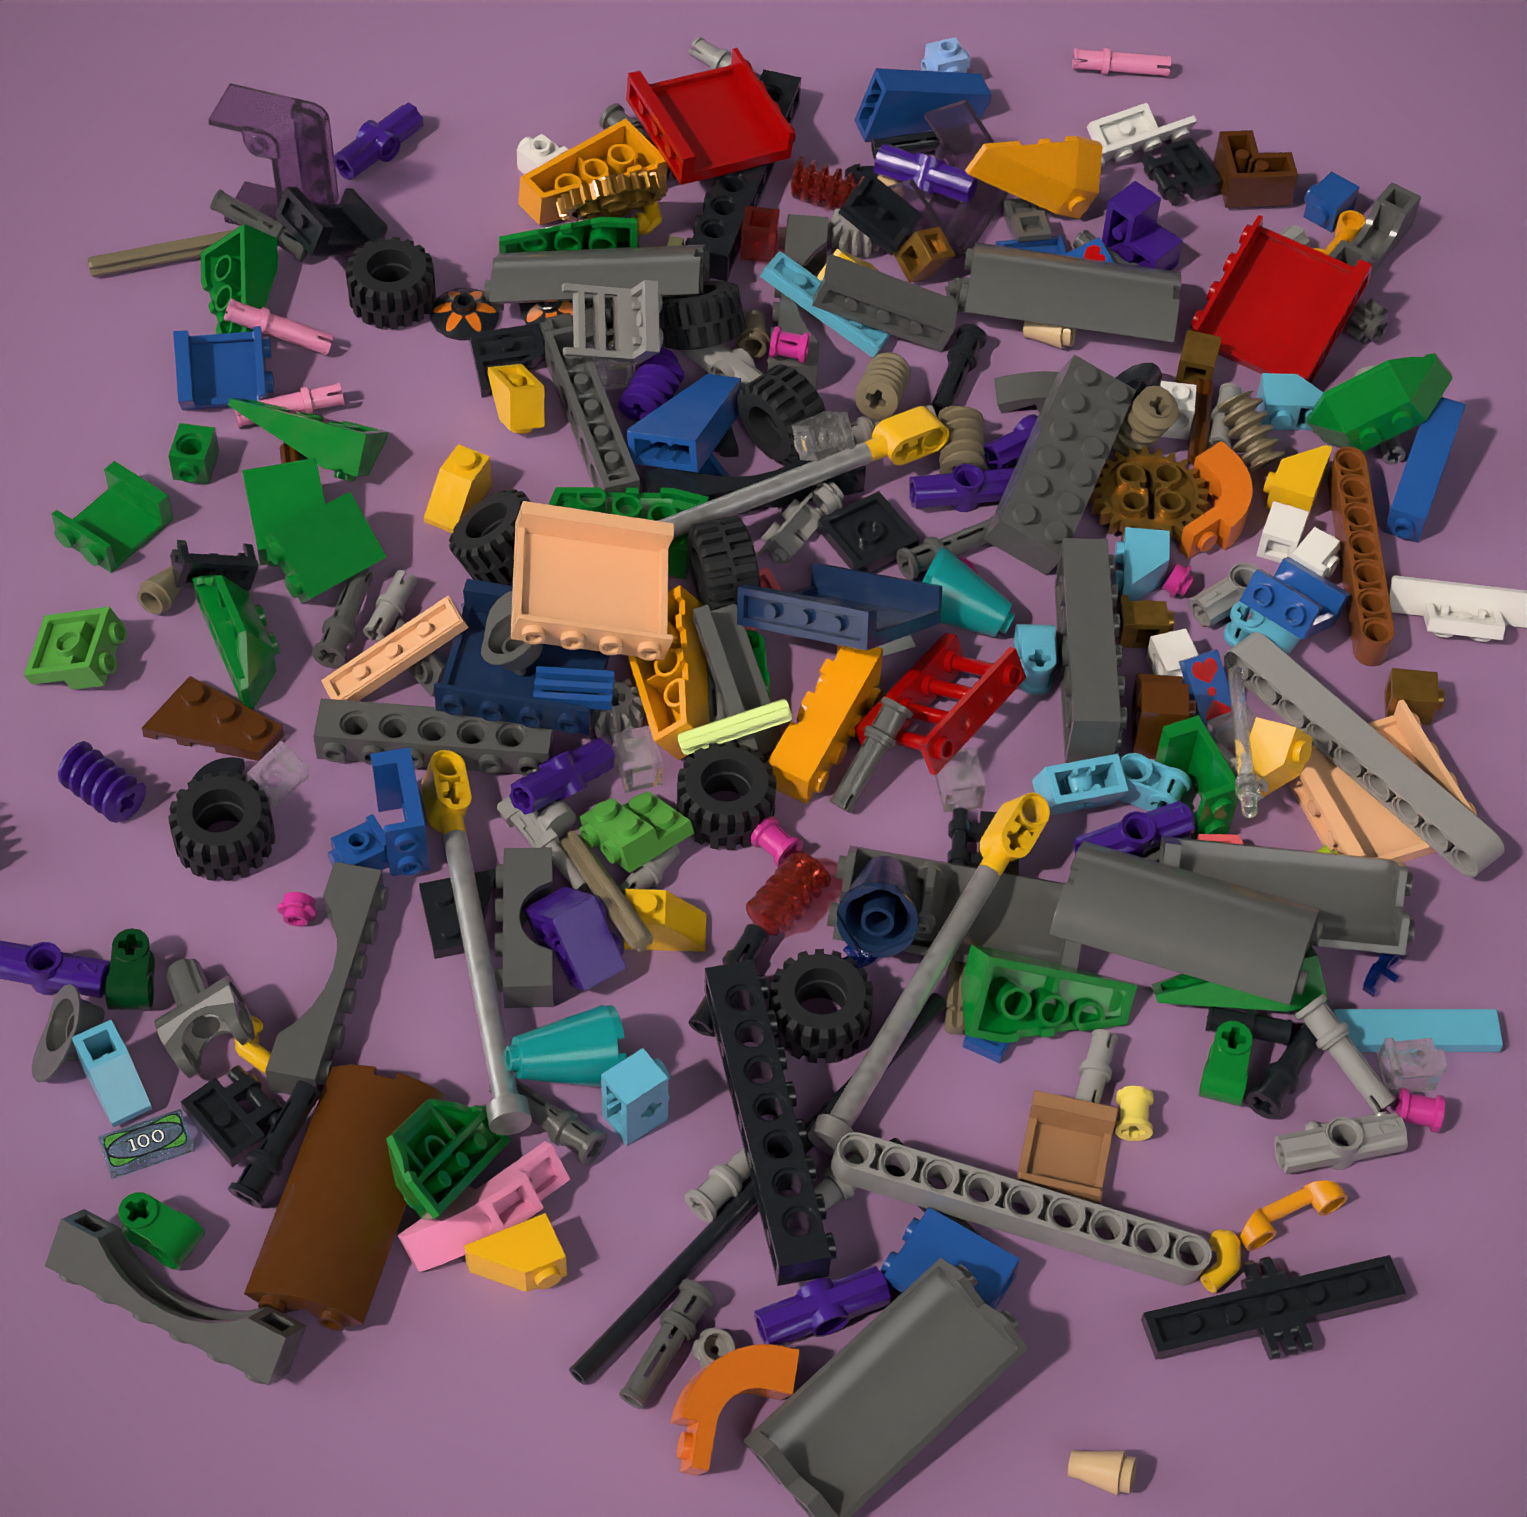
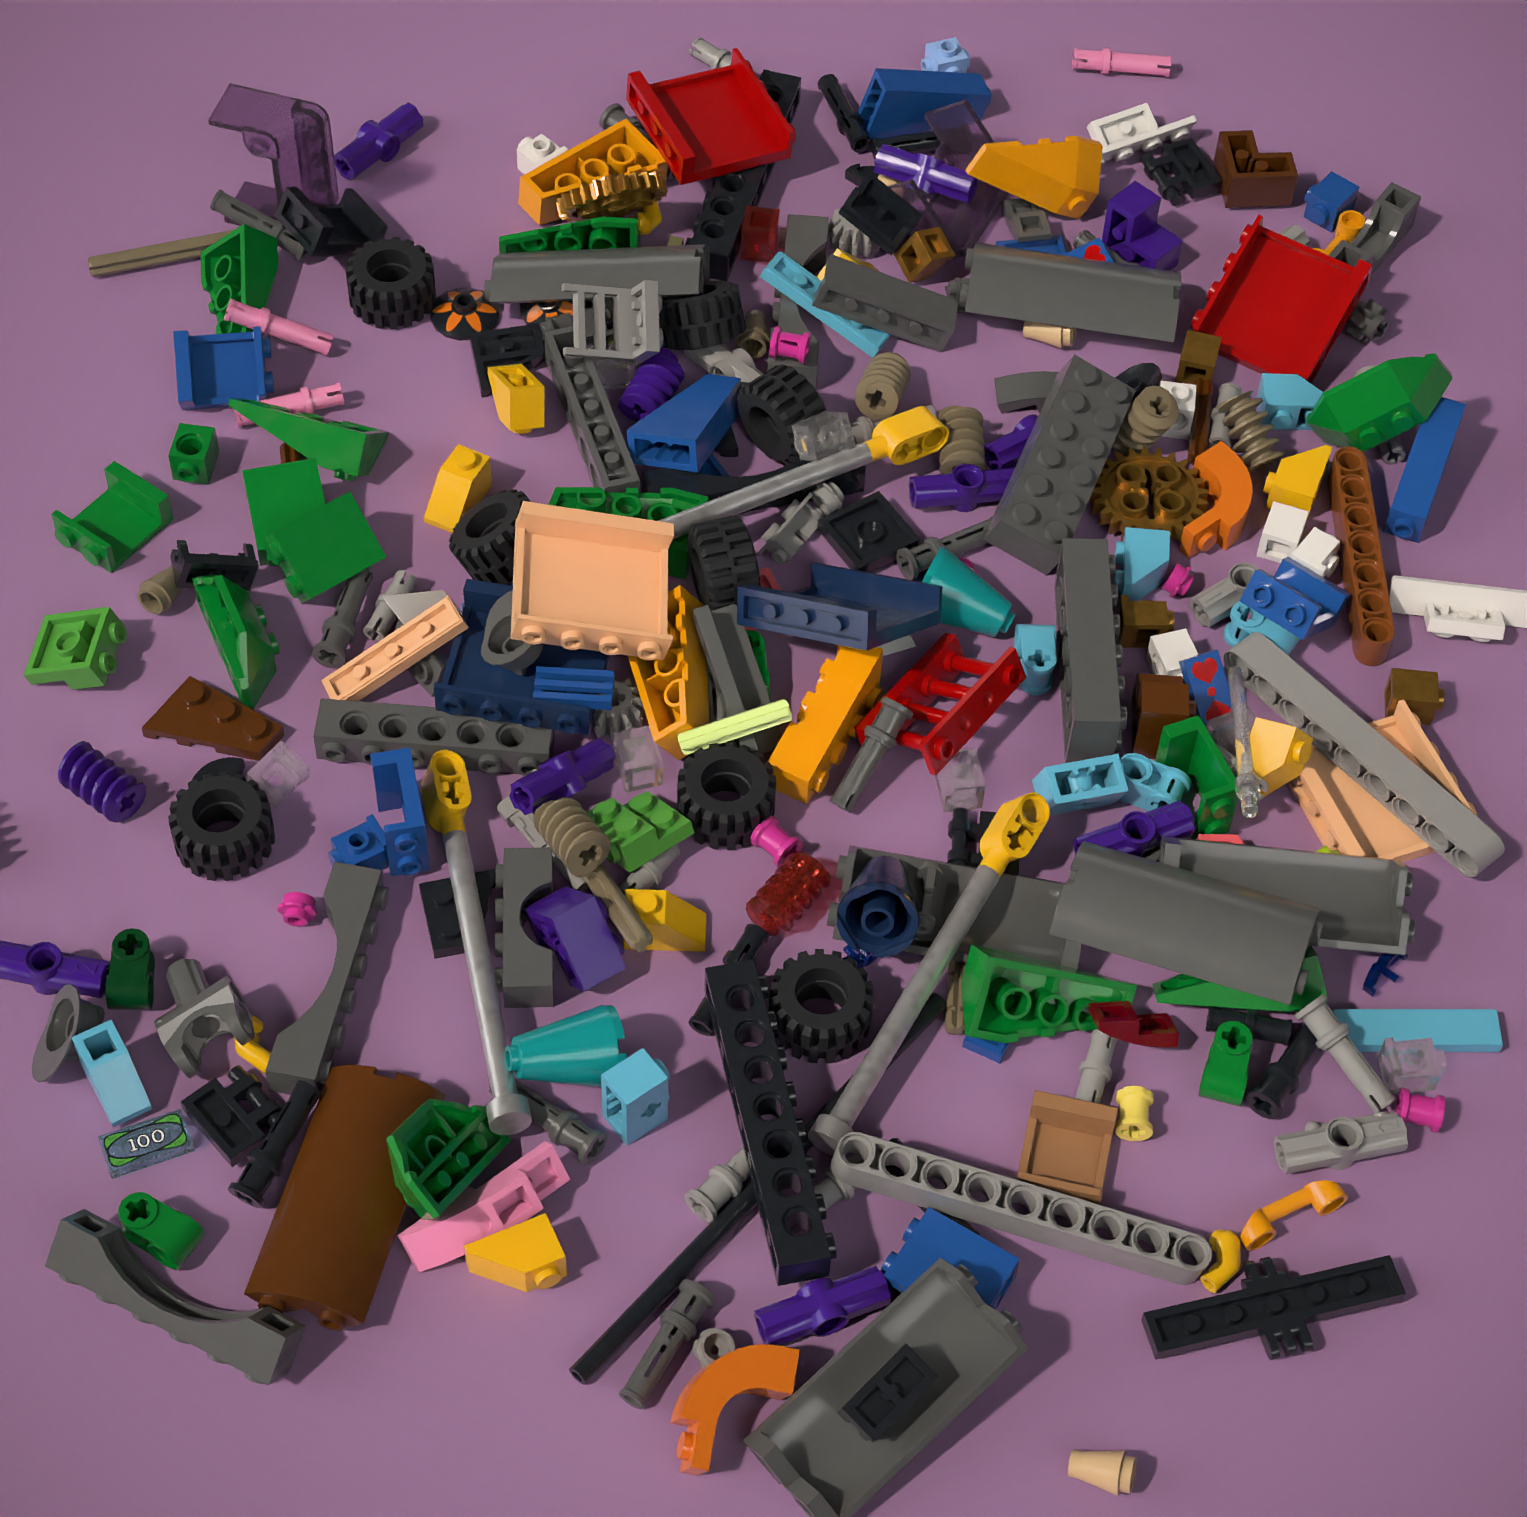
clear red piece [791,156,865,211] -> none
black pin [931,324,987,418] -> none
none -> white sticker [383,590,462,624]
none -> dark tan piece [533,798,610,877]
none -> black pin [818,74,871,153]
none -> black hinge [837,1343,938,1442]
none -> dark red slope [1088,1001,1179,1048]

